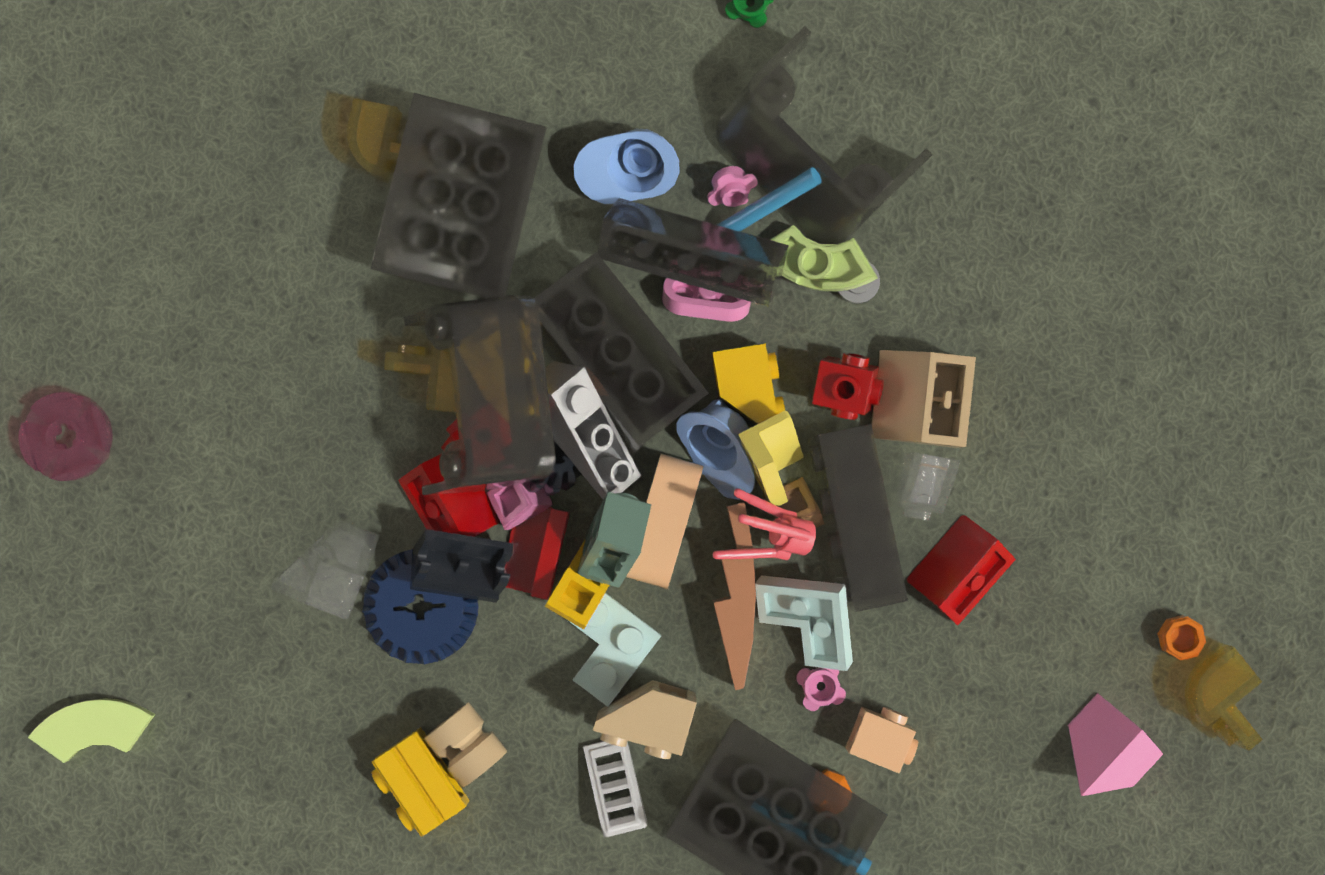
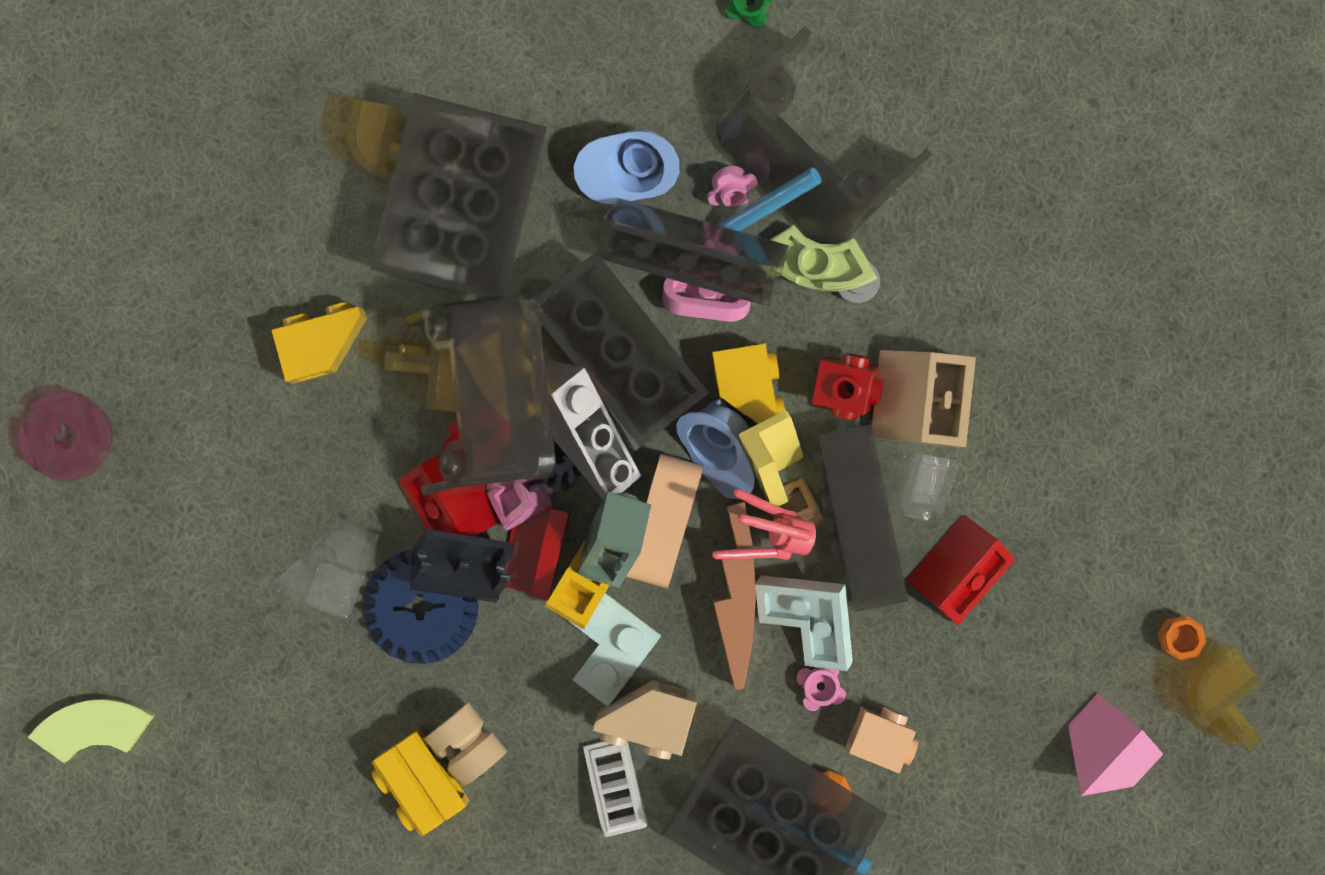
none -> yellow slope [272,302,367,384]

